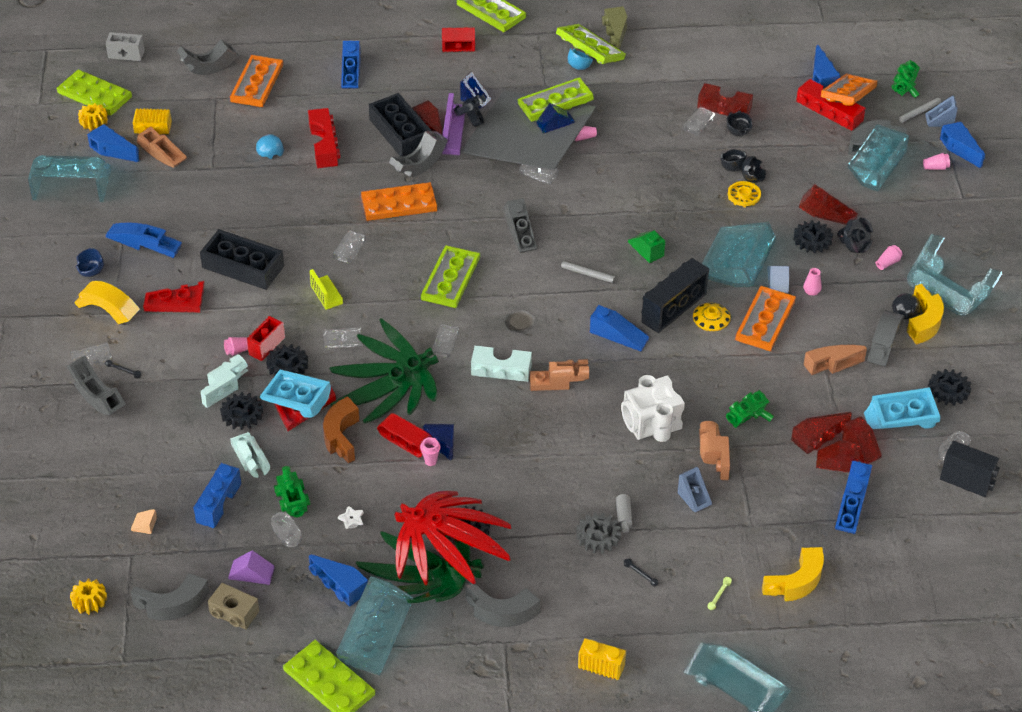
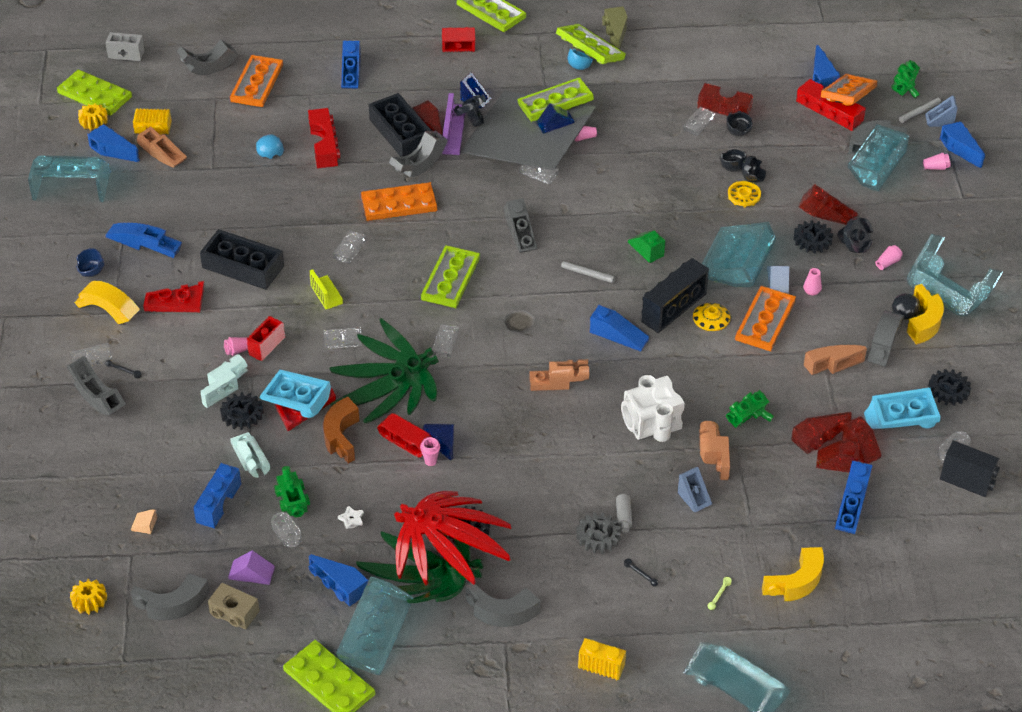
black gear [266,344,308,376] -> none
light aqua arch [471,346,532,382] -> none

